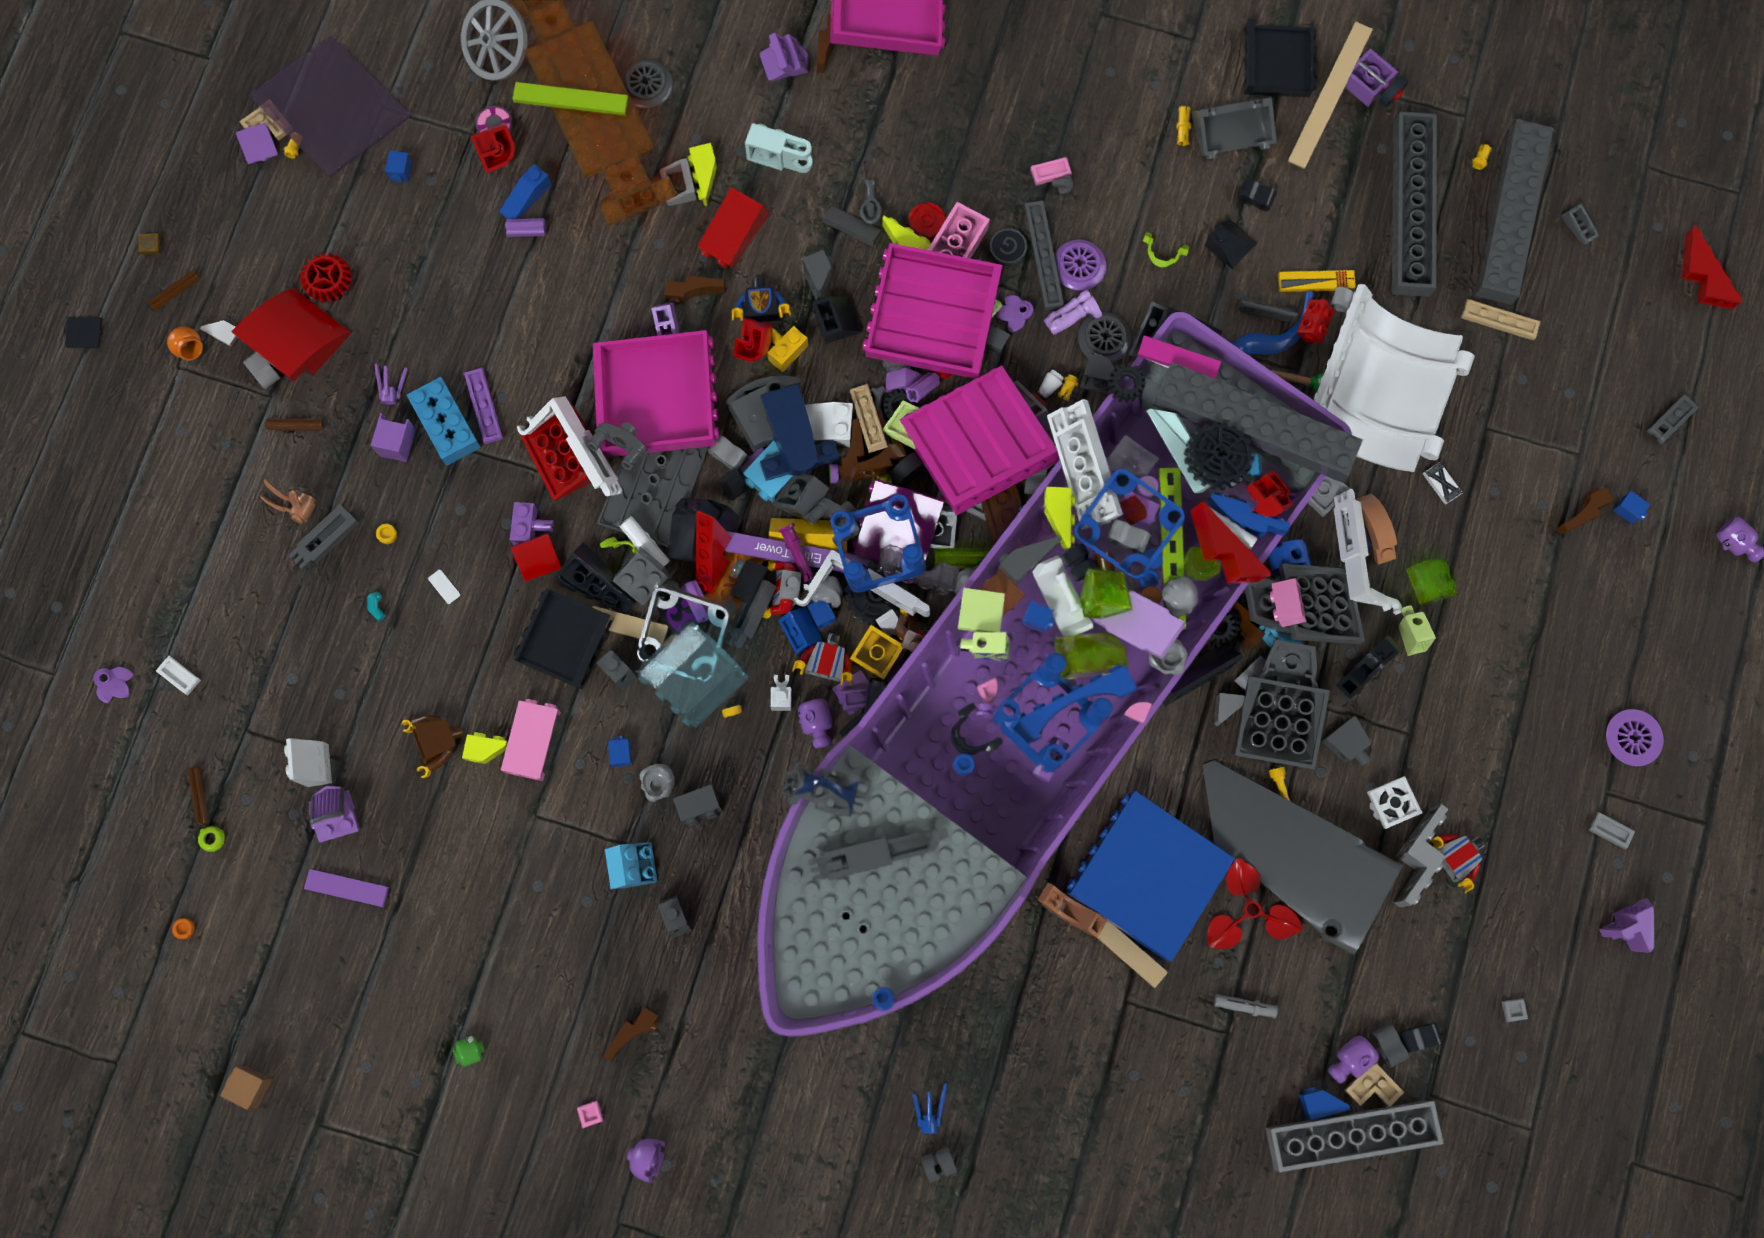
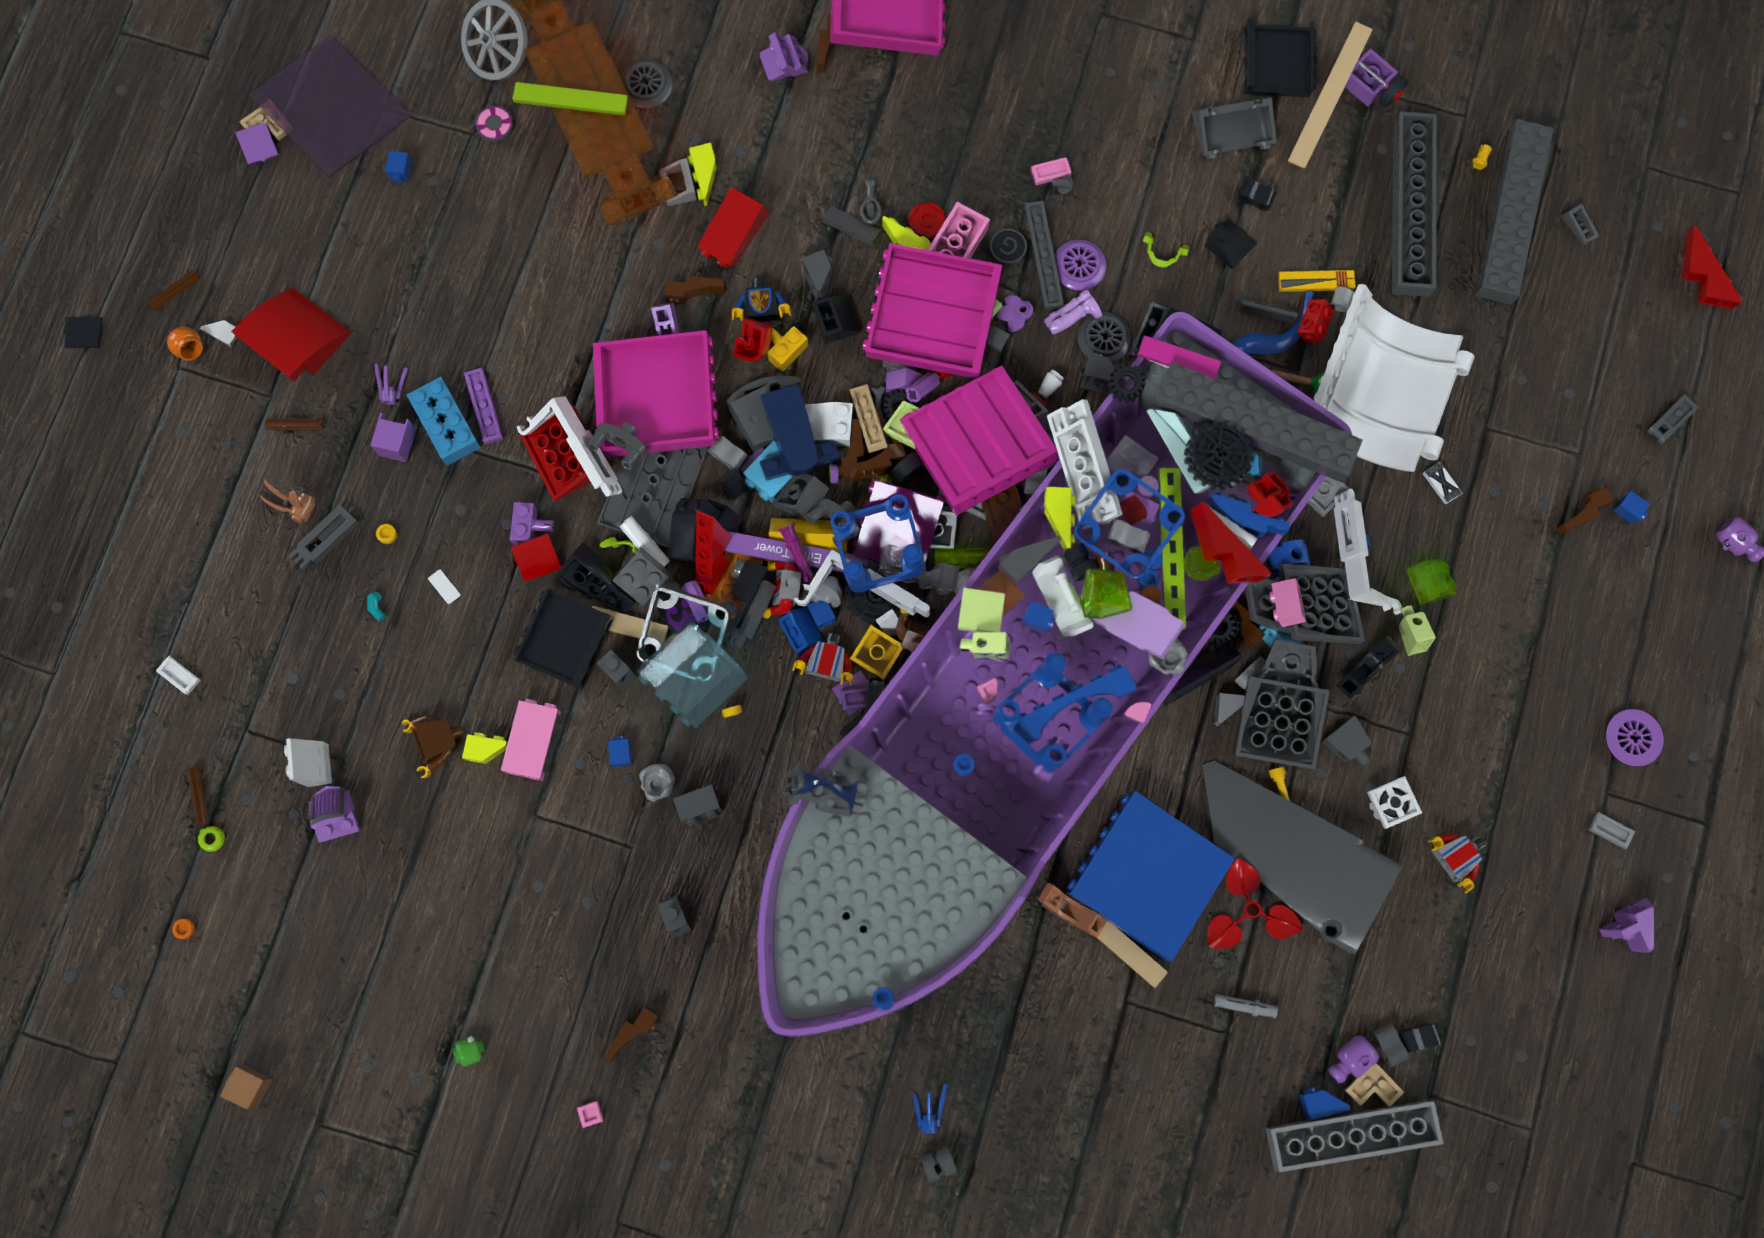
medium lavender plate [93,667,134,704] -> none
pearl gold tile [139,233,161,255] -> none
light grey axle [243,352,281,389] -> none
yellow pin [284,133,303,159] -> none
red gear [300,252,353,303] -> none
medium lavender tile [304,869,390,907] -> none
red brick [470,123,515,173] -> none
blue slope [499,164,552,219] -> none
medium lavender axle [506,218,546,237] -> none
medium azure slope [605,842,657,889] -> none
medium lavender cylinder [627,1138,665,1183] -> none
light aqua brick [745,123,812,173] -> none
white brick [771,675,792,711] -> none
medium lavender piece [798,698,833,749] -> none
dark grey hinge [808,828,948,881] -> none
black helmet [951,703,1003,755] -> none
clear neon green slope [1054,632,1129,679] -> none
yellow pin [1058,374,1079,400] -> none
light grey hair [1161,577,1198,617] -> none
yellow pin [1176,106,1191,146] -> none
nougat arch [1355,494,1397,565] -> none
light grey bracket [1393,804,1448,908] -> none
tan tile [1461,299,1540,341] -> none
light grey tile [1501,998,1528,1022] -> none

